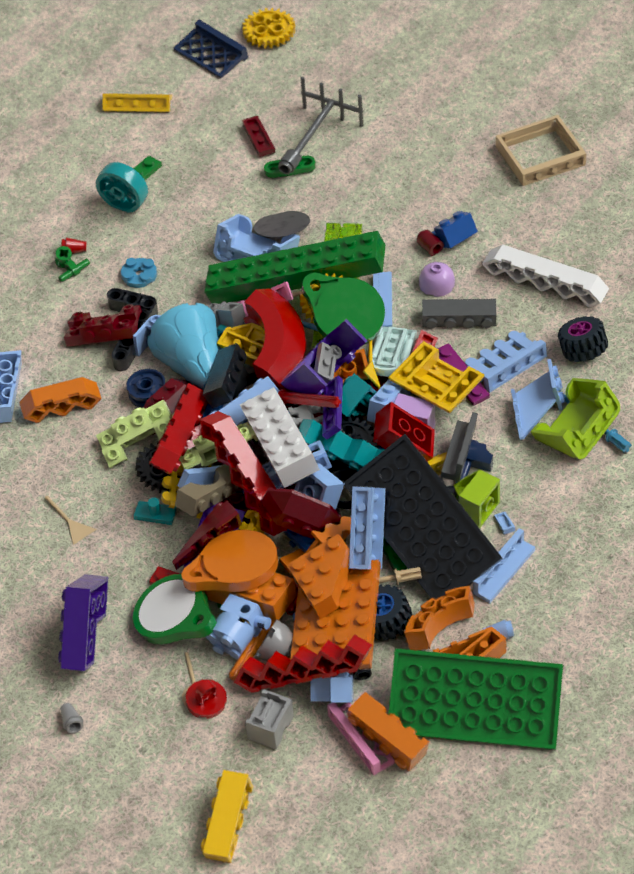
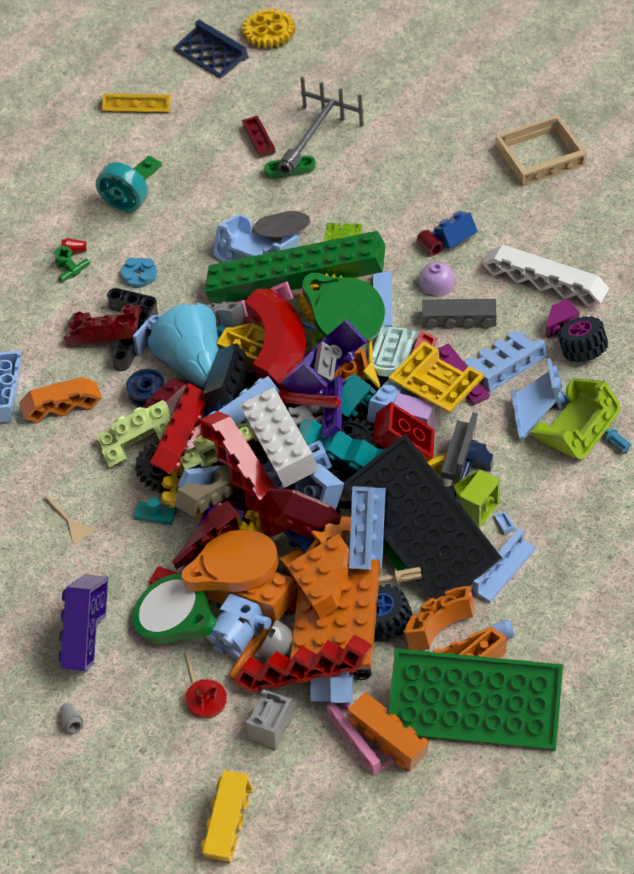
none -> magenta slope [546,299,580,338]

